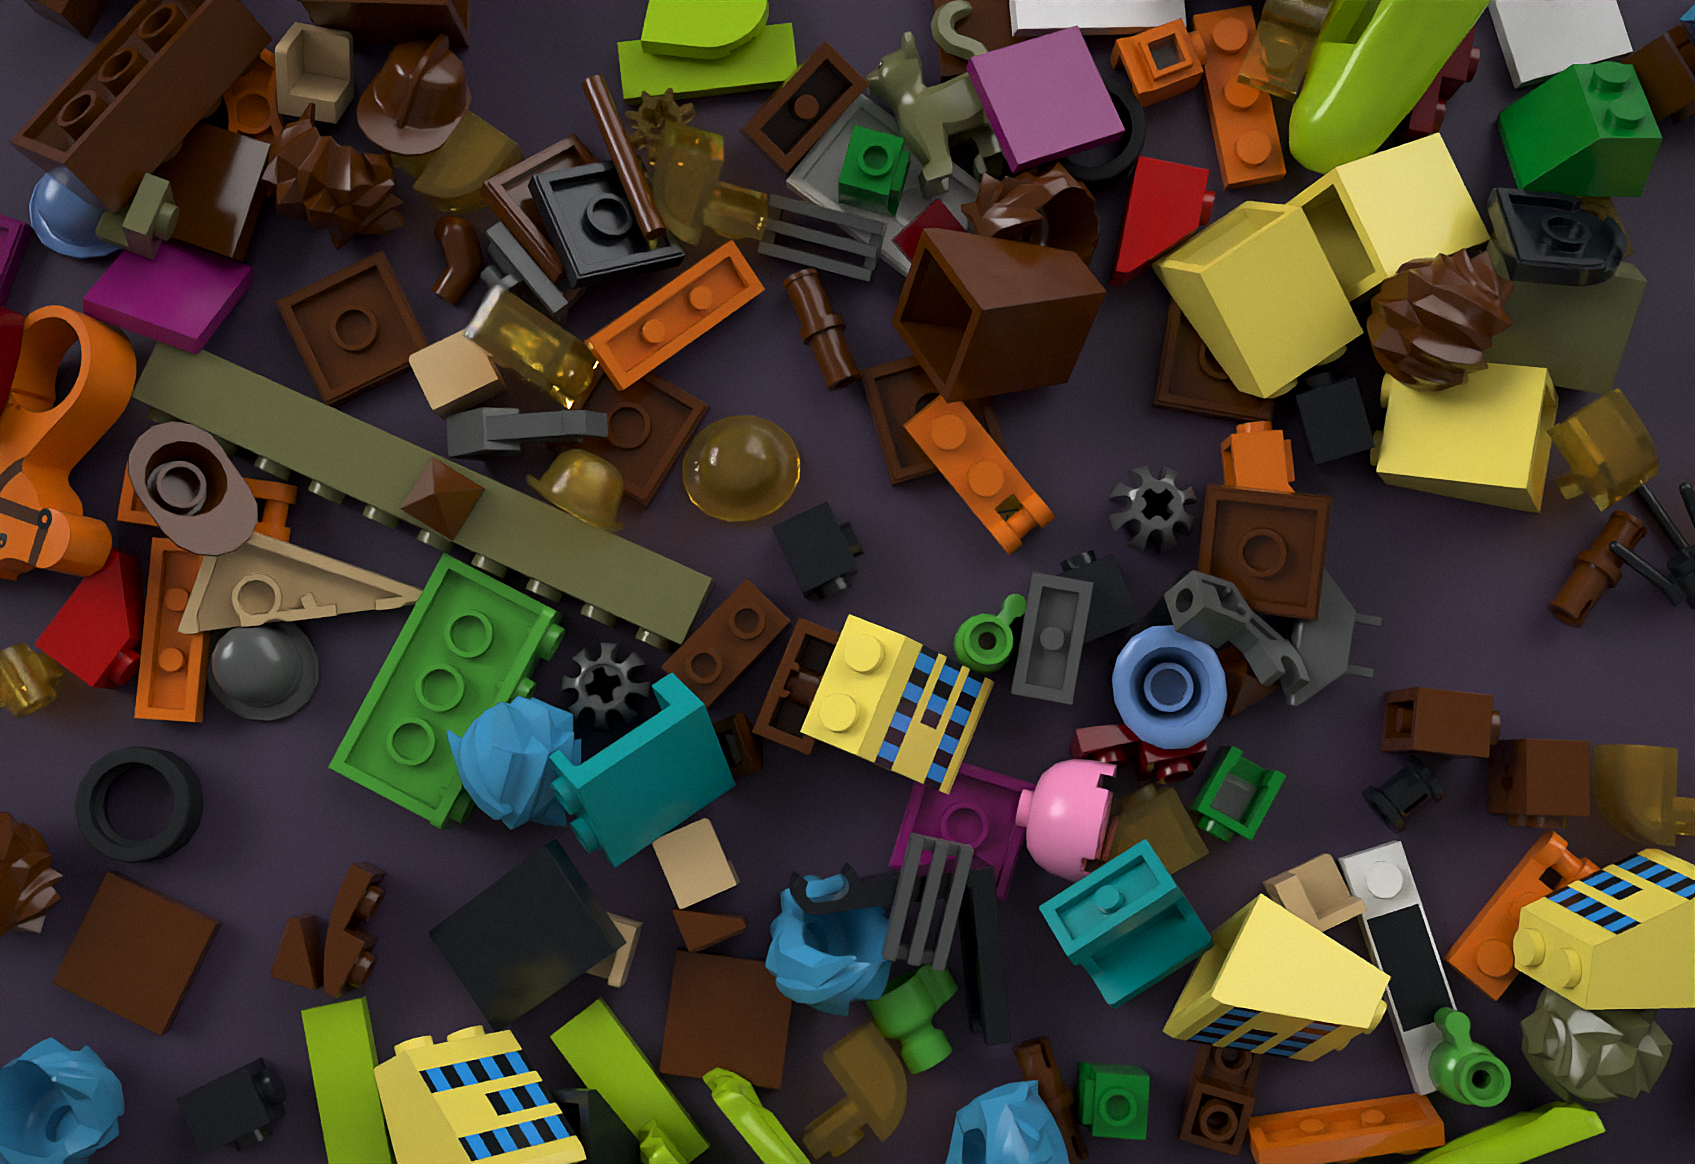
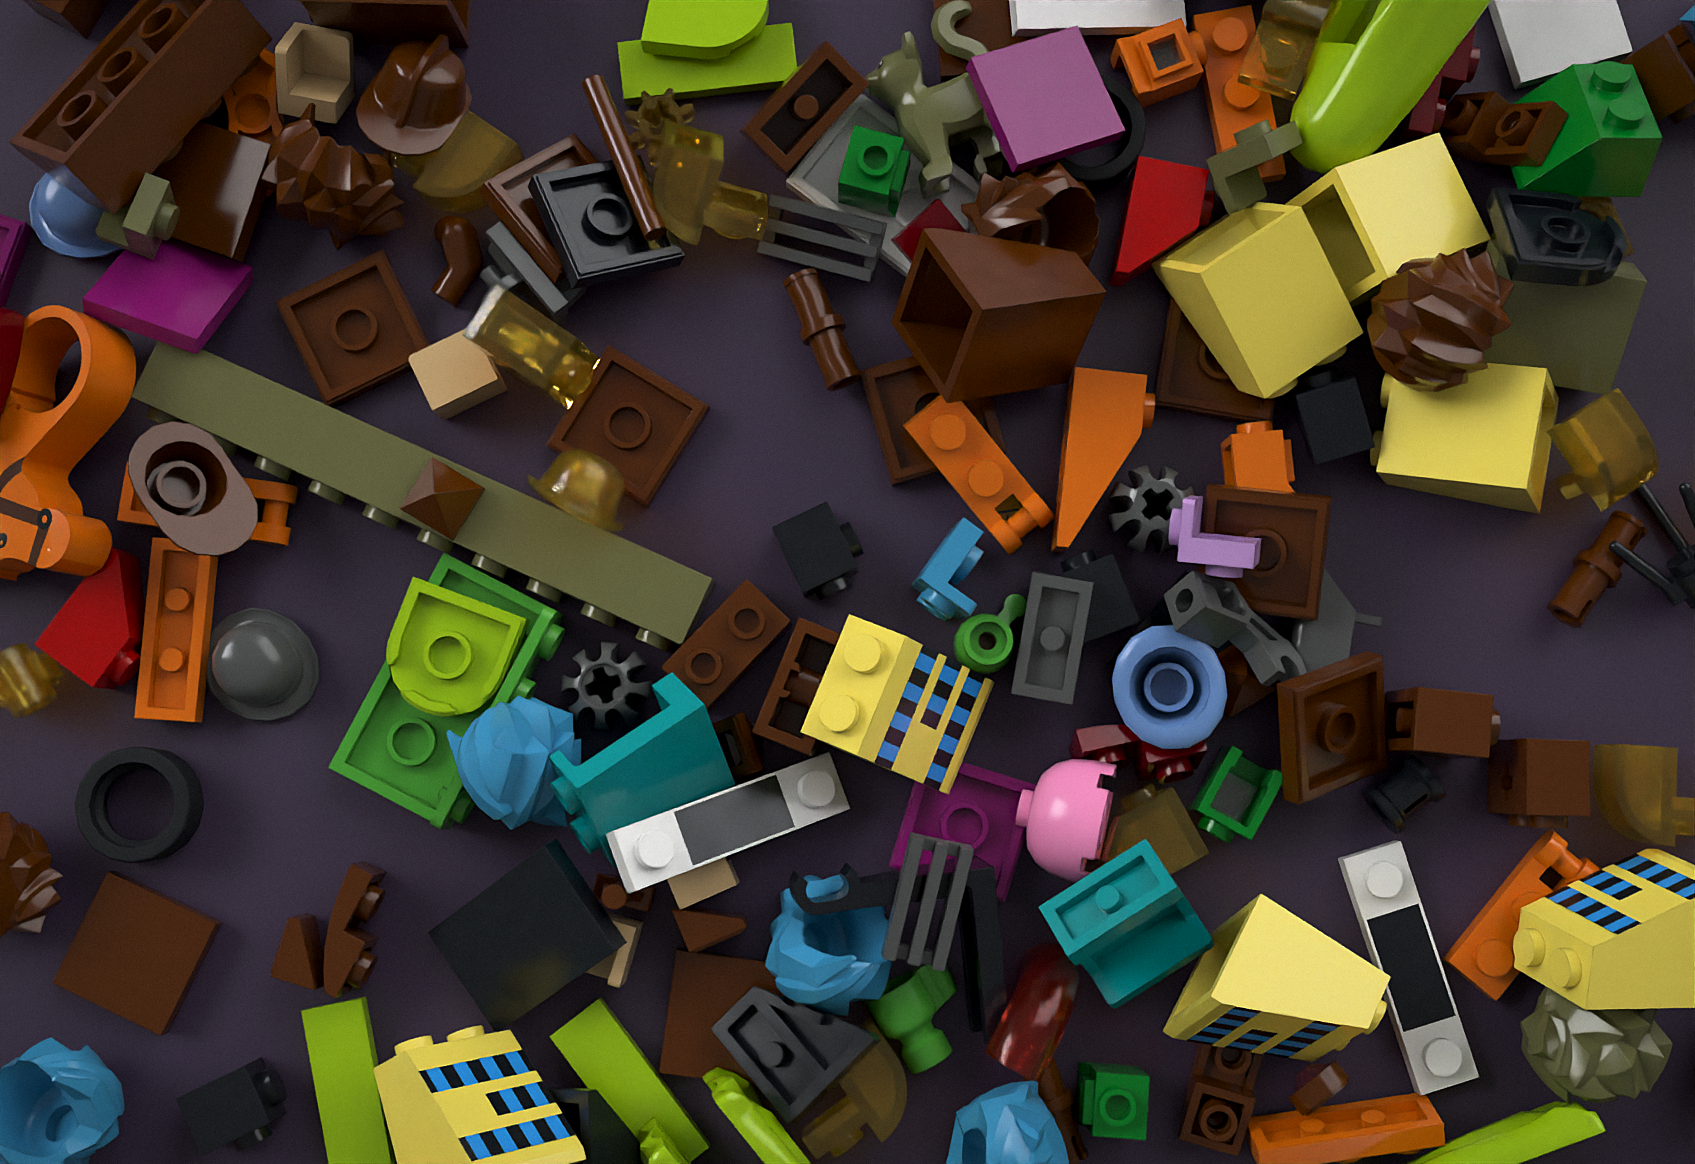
tan wing [178,531,424,634] -> none
dark grey piece [447,407,608,461] -> none
orange plate [584,240,765,391] -> none
clear yellow hat [682,415,801,522] -> none
tan panel [1262,853,1367,932] -> none
bright green piece [1428,1007,1511,1107] -> none
none -> lime tile [386,577,530,717]
none -> reddish brown bar [592,872,656,912]
none -> plate [606,752,850,894]
none -> black wing [711,986,881,1124]
none -> dark azure bracket [911,517,984,622]
none -> clear red cylinder [985,943,1080,1083]
none -> orange slope [1050,367,1155,554]
none -> lavender bracket [1169,495,1262,578]
none -> olive bracket [1206,119,1303,214]
none -> reddish brown tile [1277,651,1387,805]
none -> reddish brown tile [1288,1060,1350,1116]
none -> reddish brown slope [1439,91,1568,166]

